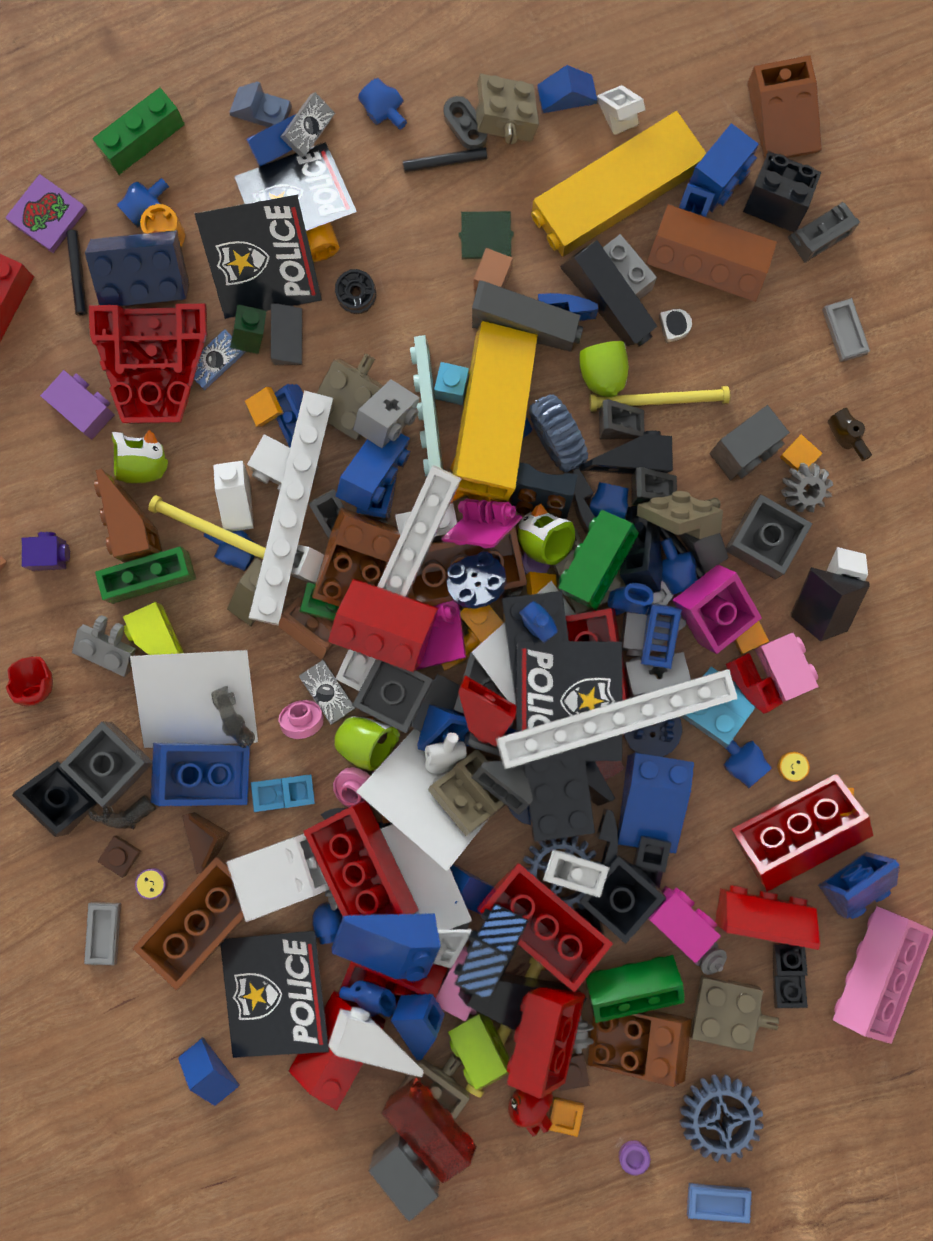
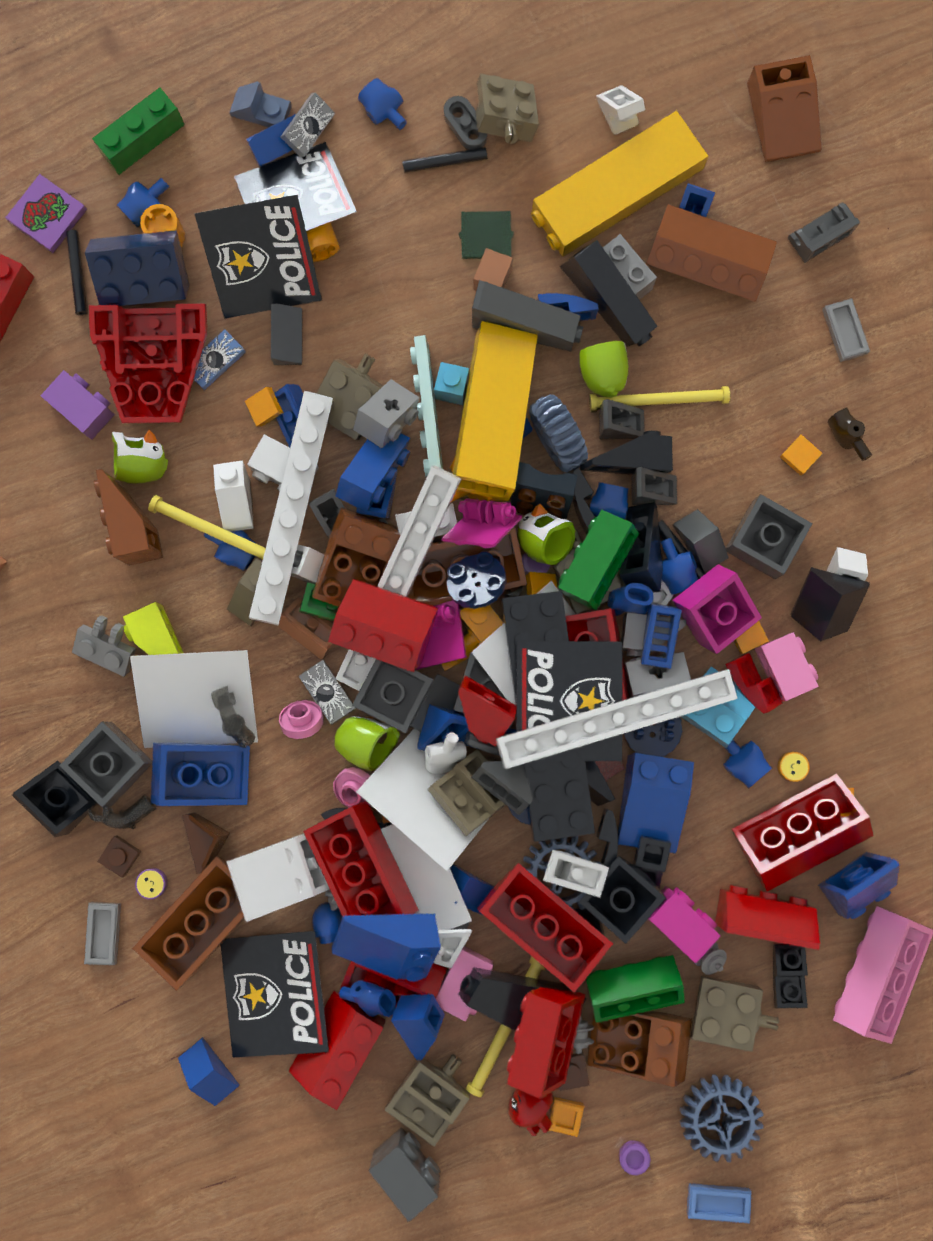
red hair [6,656,53,707] -> none
dark purple brick [21,532,70,571] -> none
green brick [95,546,196,604] -> none
dark green brick [230,305,267,354] -> none
dark azure slope [250,774,315,812] -> none
white slope [328,1007,424,1077] -> none
black wheel [335,269,376,314] -> none
clear red brick [381,1077,477,1184] -> none
lime brick [448,1014,510,1090] -> none
container [454,903,529,1003] -> none
blue piece [519,601,558,643] -> none
blue slope [537,65,597,114] -> none
dark tan plate [637,491,723,539] -> none
tile [659,309,692,343] -> none
blue brick [689,123,759,213] -> none
dark grey brick [709,405,790,480] -> none
black slope [743,151,821,233] -> none
light grey gear [781,463,834,513] -> none

